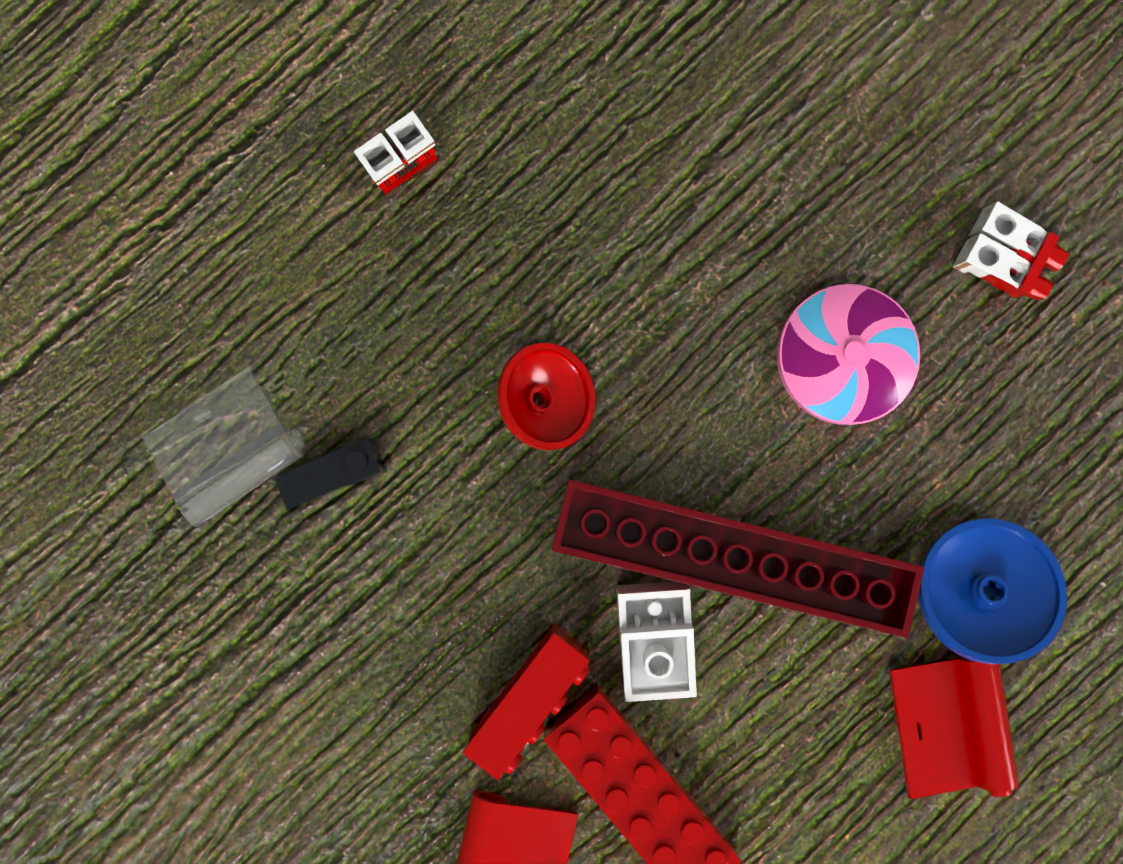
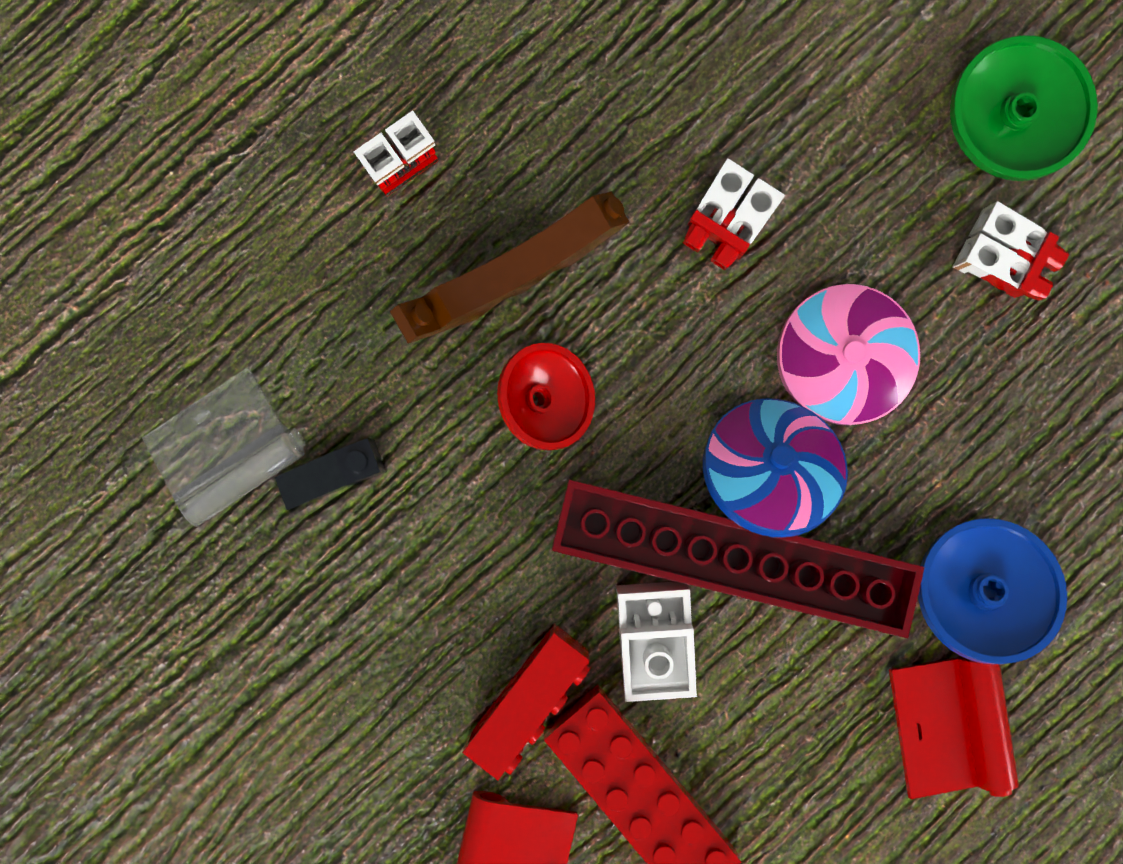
none -> reddish brown arch [390,191,630,344]
none -> white hips [683,158,785,270]
none -> dish [703,398,848,538]
none -> green dish [950,35,1098,181]

